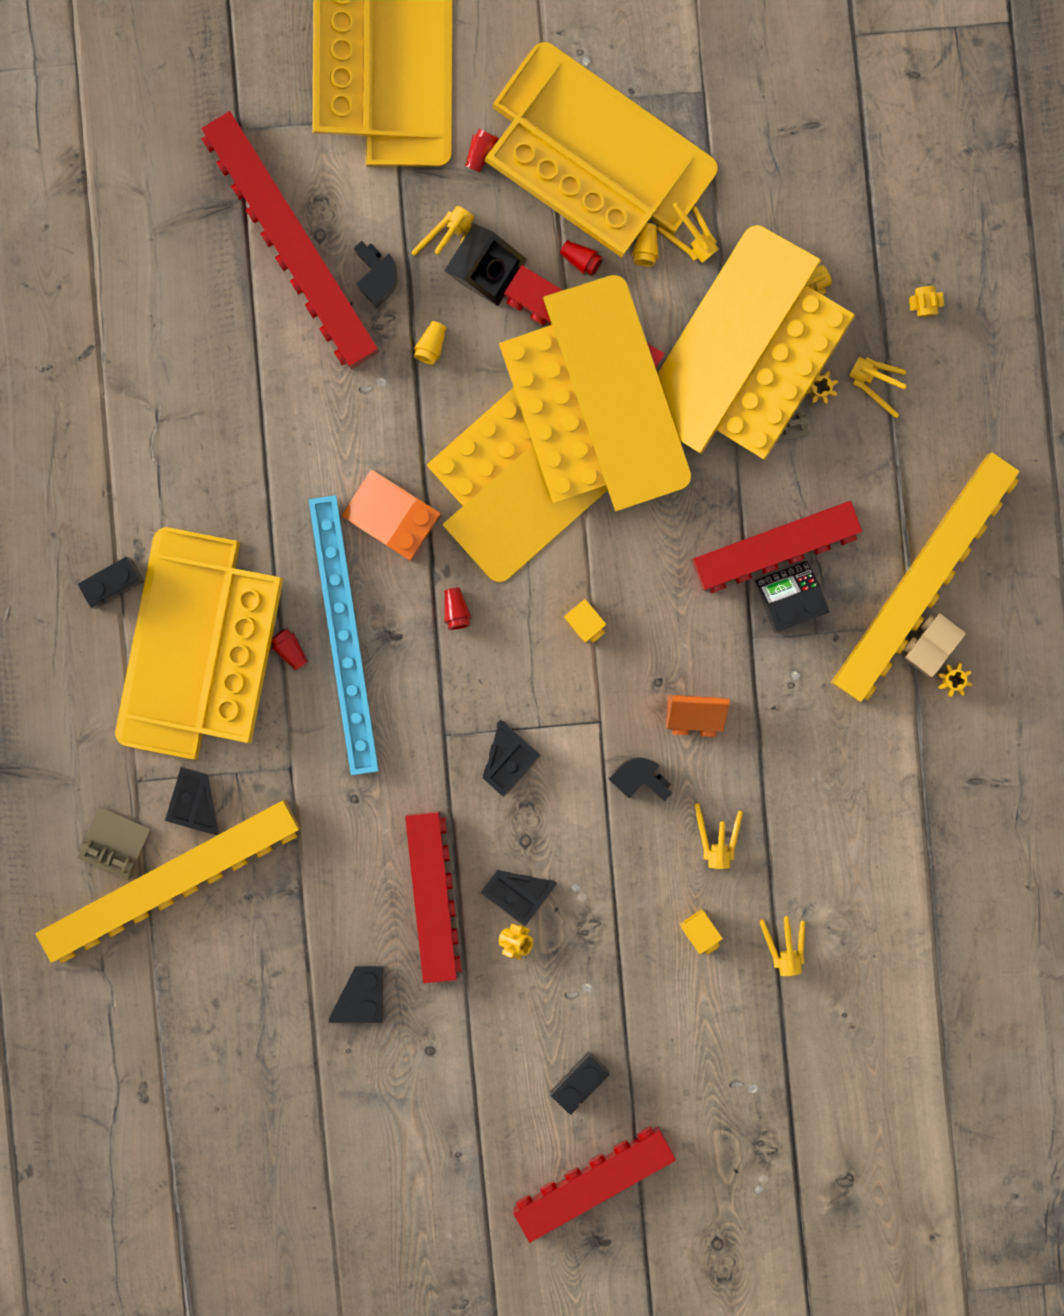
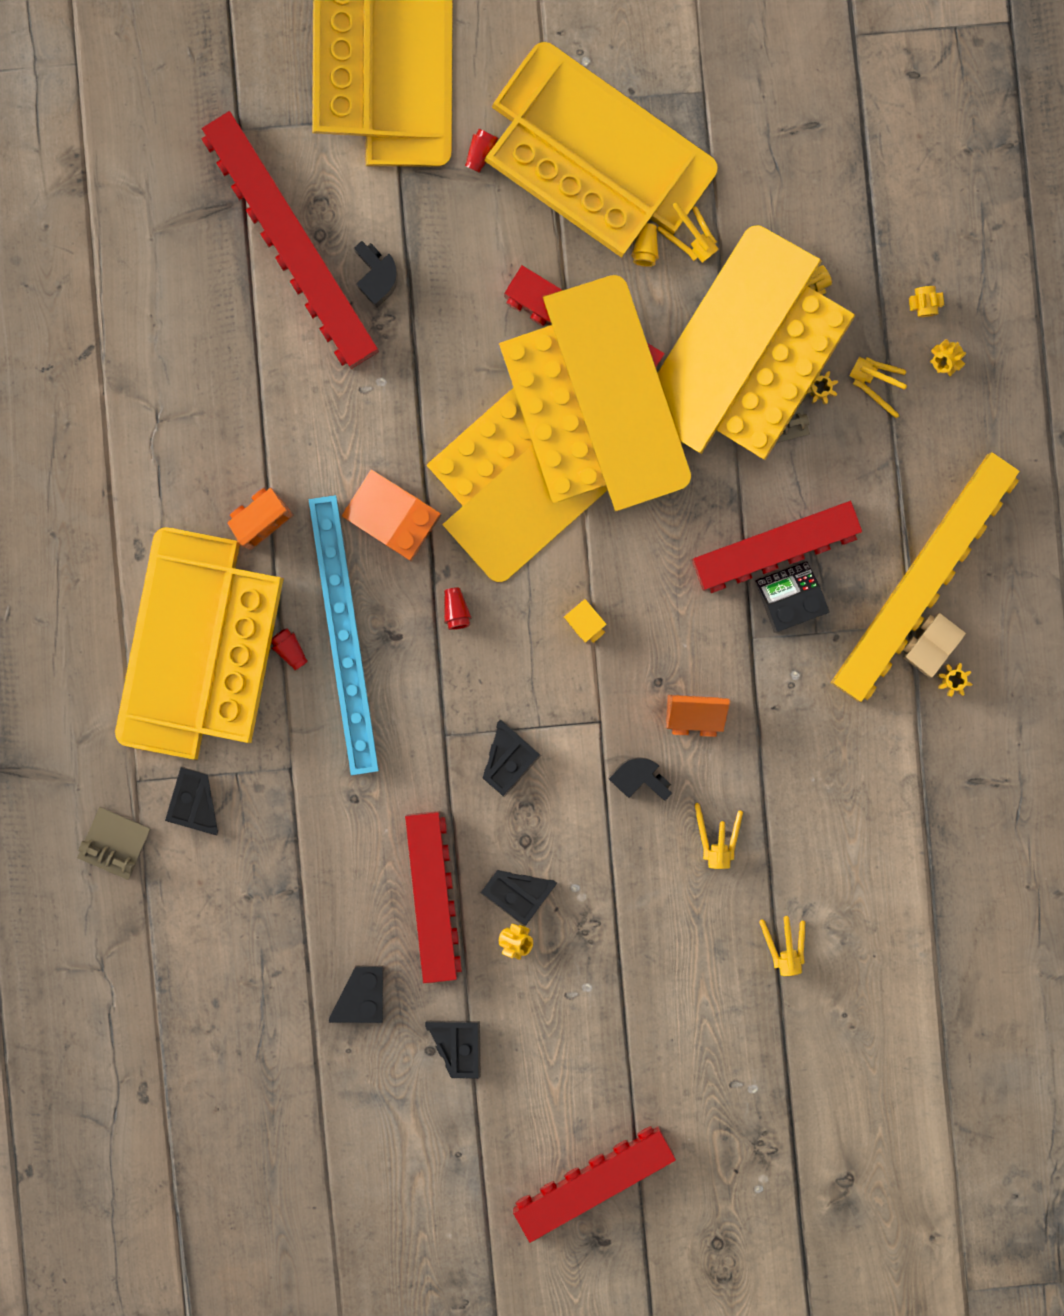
yellow brick [35,799,301,964] -> none
black brick [78,556,144,609] -> none
yellow plant [412,206,475,256] -> none
yellow cone [414,321,447,365] -> none
black slope [444,223,527,306] -> none
black brick [550,1051,610,1115] -> none
red cone [560,240,603,276] -> none
yellow brick [679,909,723,955] -> none
none -> orange slope [227,488,294,550]
none -> black wing [425,1021,481,1079]
none -> yellow gear [930,339,966,376]

